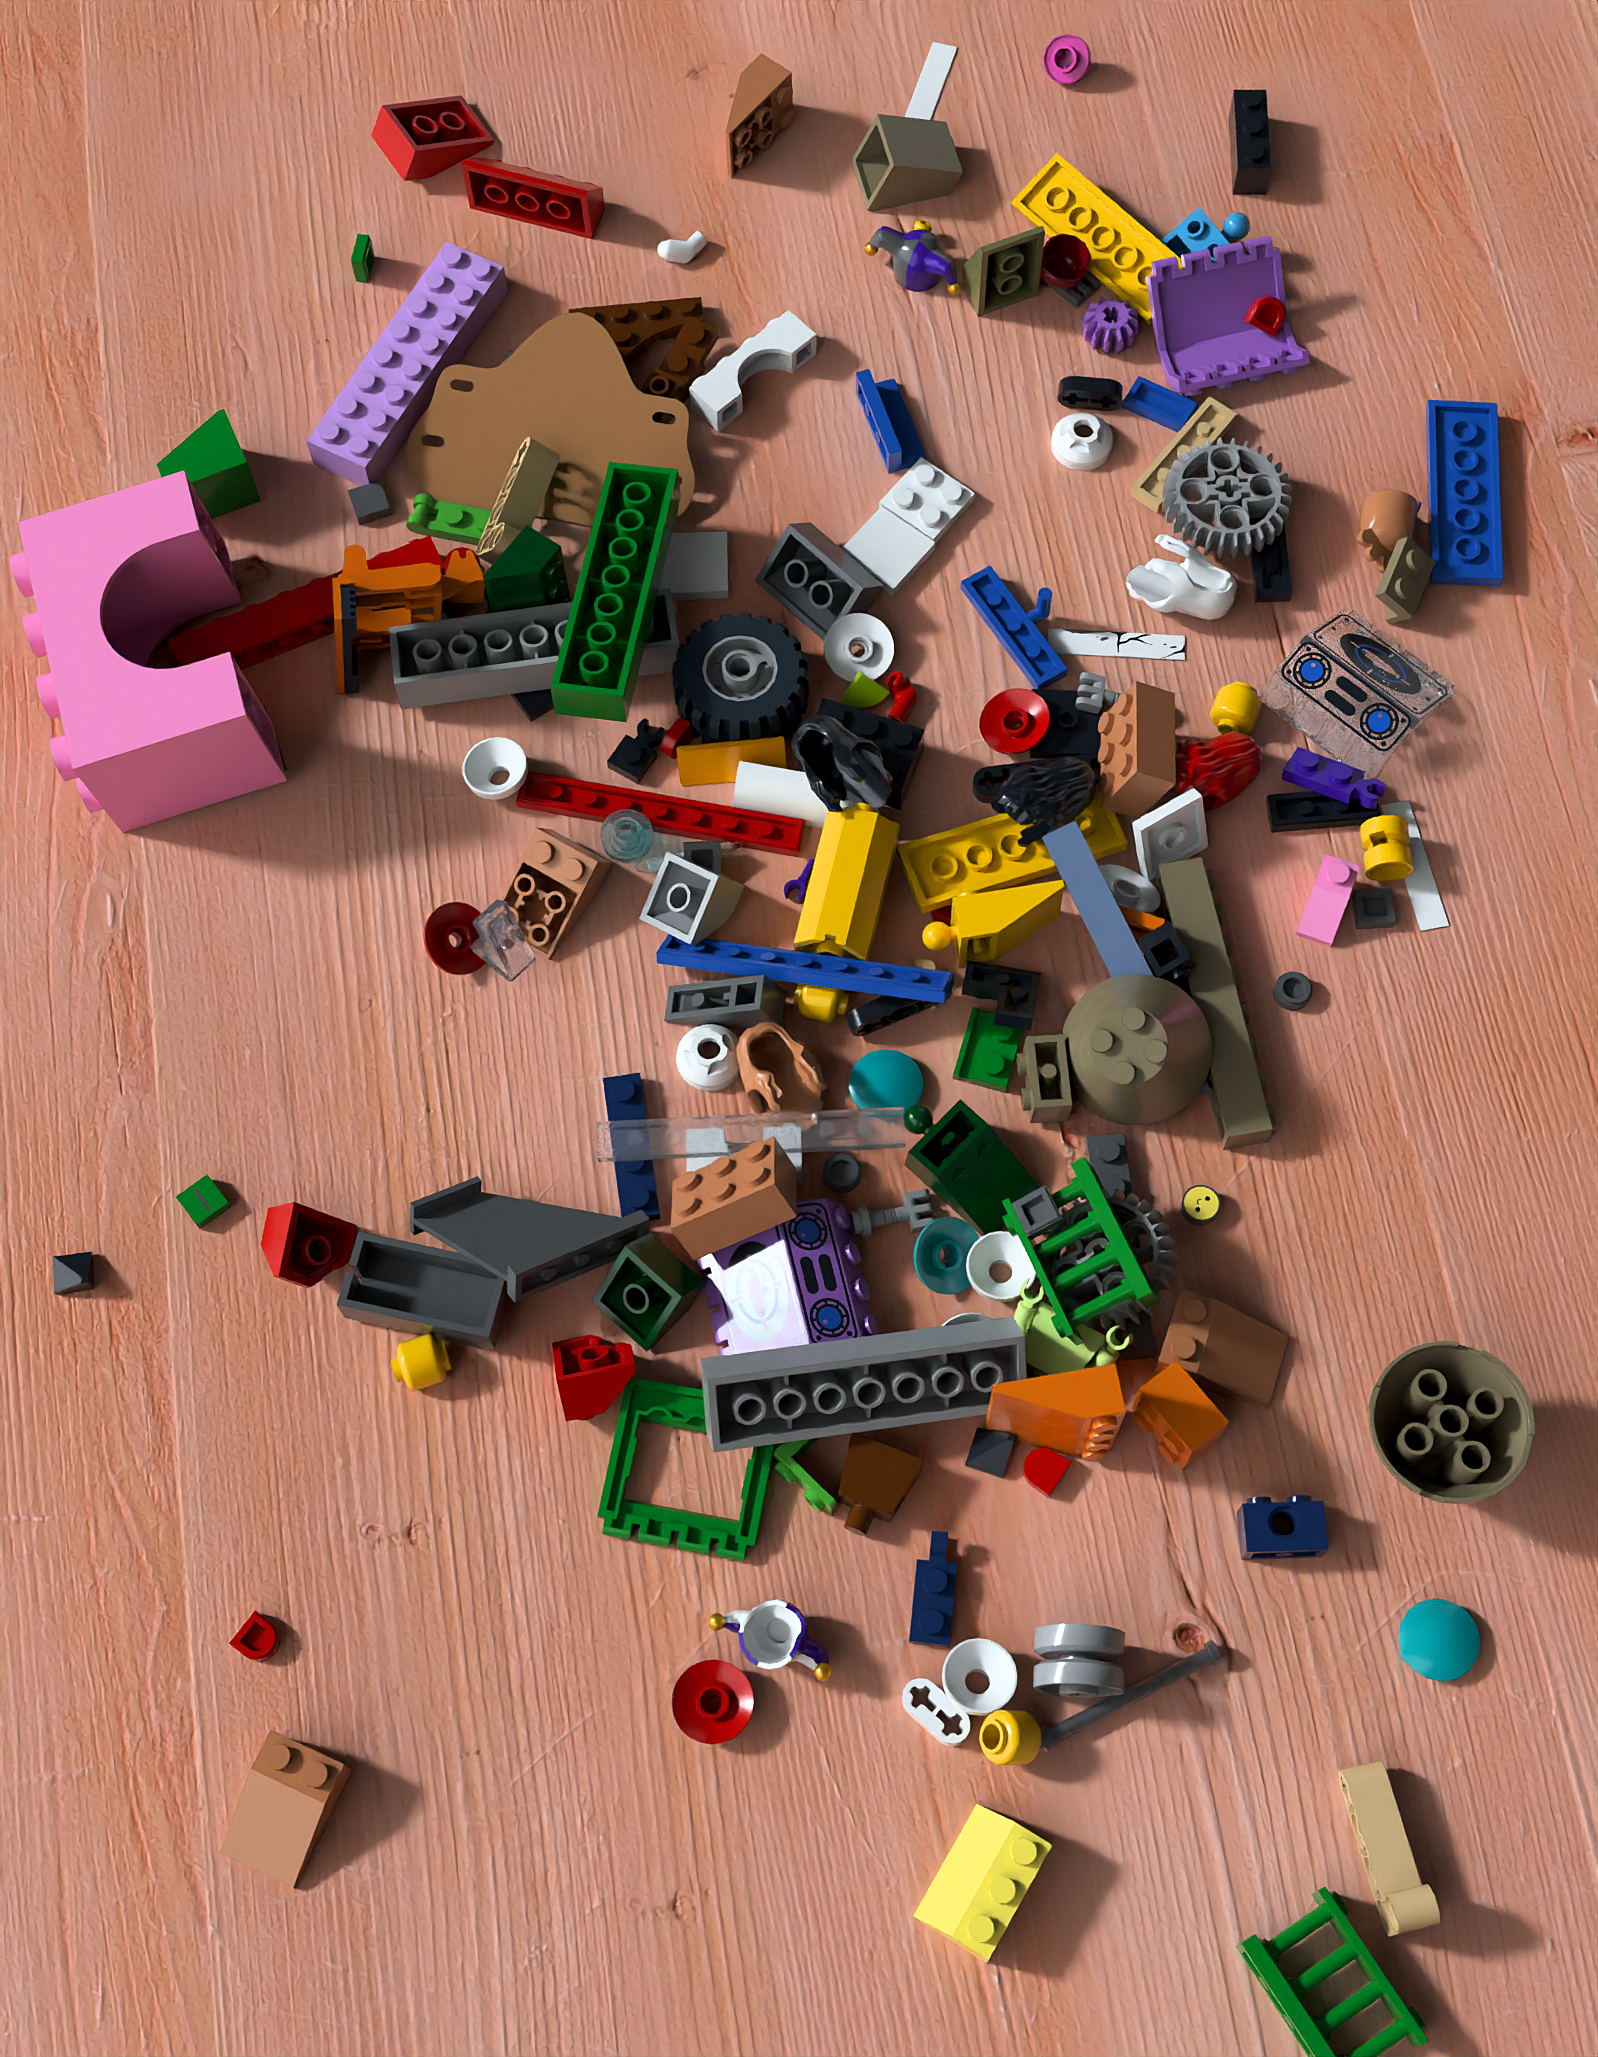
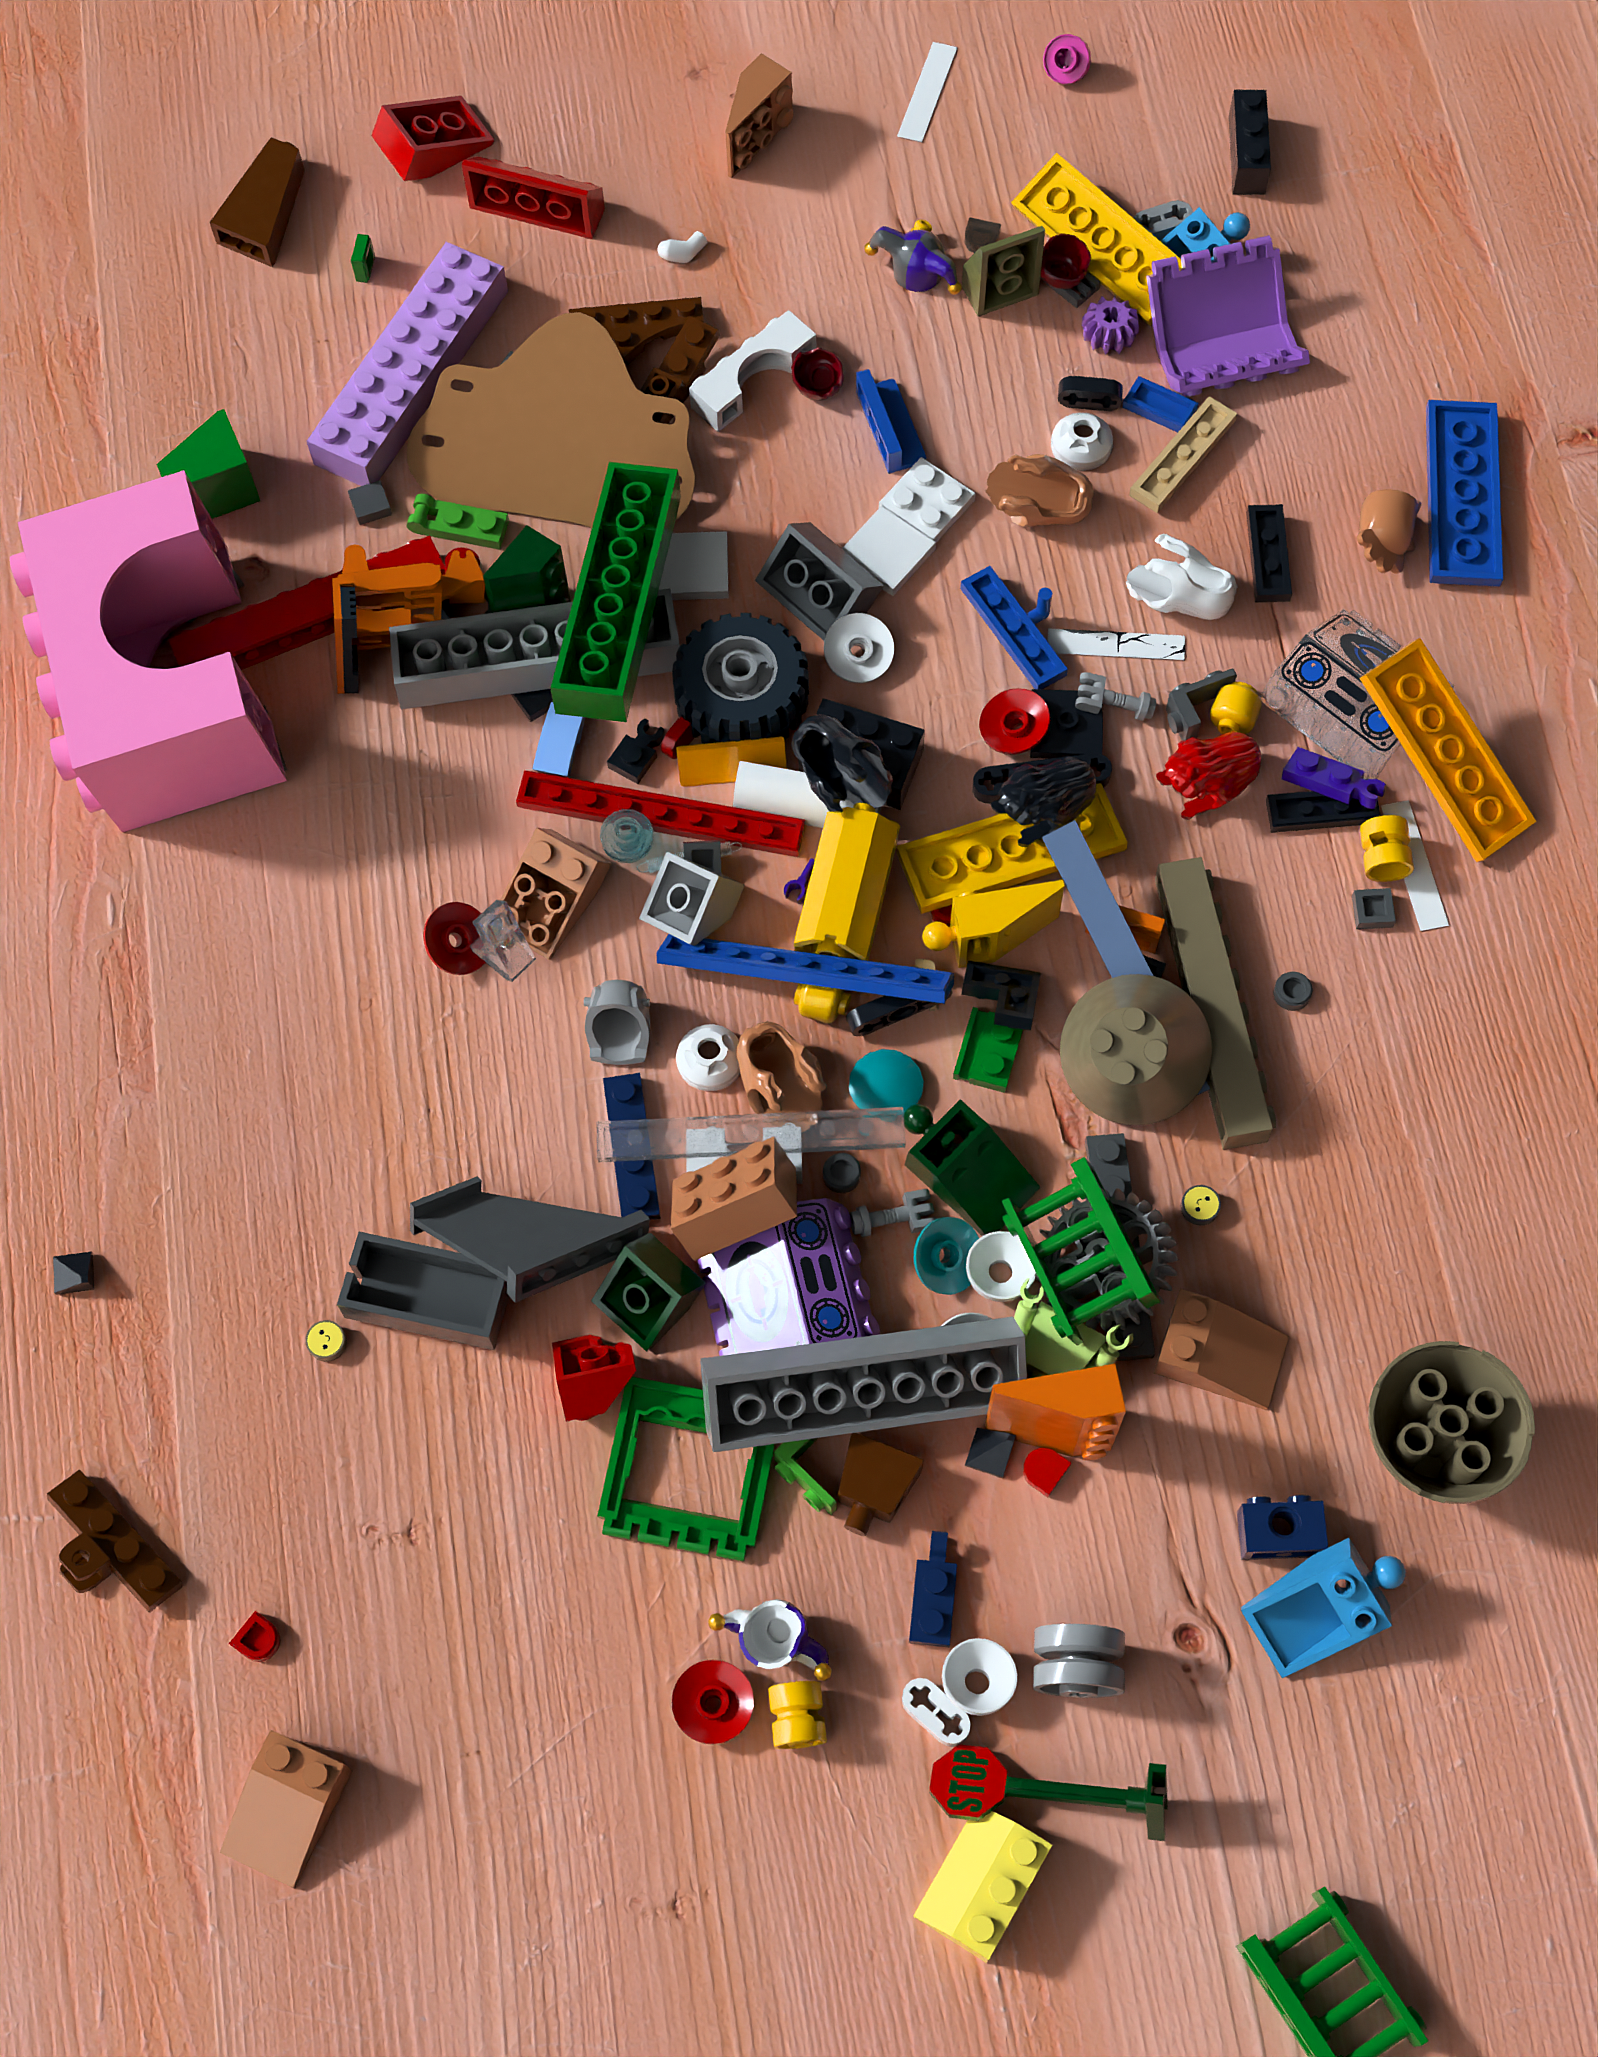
green tile [176,1174,231,1229] -> none
red slope [261,1202,357,1288] -> none
yellow head [391,1334,452,1391] -> none
white piece [462,737,528,800] -> none
tan beam [475,437,560,565] -> none
dark grey slope [664,975,787,1030] -> none
lime tile [840,670,890,708] -> none
dark tan slope [851,114,963,211] -> none
red arm [887,672,917,723] -> none
yellow head [979,1710,1041,1766] -> none
dark grey tile [1011,1185,1065,1240] -> none
dark tan brick [1017,1034,1072,1124] -> none
flat silver bar [1040,1640,1223,1752] -> none
nougat brick [1098,681,1176,819] -> none
white dish [1099,864,1161,914] -> none
orange brick [1131,1360,1229,1470] -> none
white plate [1132,788,1209,881] -> none
black brick [1136,921,1197,985] -> none
light grey gear [1162,437,1292,560] -> none
red tile [1243,296,1285,337] -> none
bright pink slope [1296,854,1360,947] -> none
tan beam [1338,1760,1440,1937] -> none
dark tan bracket [1375,536,1435,624] -> none
teal dish [1398,1599,1481,1682] -> none
none -> reddish brown plate [47,1469,182,1613]
none -> reddish brown slope [209,137,305,267]
none -> light yellow tile [305,1320,347,1362]
none -> light blue slope [533,702,585,778]
none -> light grey helmet [583,979,650,1065]
none -> yellow wheel [768,1681,827,1749]
none -> dark red hair [791,347,845,400]
none -> dark green piece [929,1744,1168,1841]
none -> clear smoke tile [964,217,1001,253]
none -> nougat hair [985,454,1094,527]
none -> light grey beam [1134,200,1193,241]
none -> dark grey bracket [1166,668,1237,740]
none -> dark azure slope [1241,1538,1406,1678]
none -> light orange plate [1359,638,1537,862]

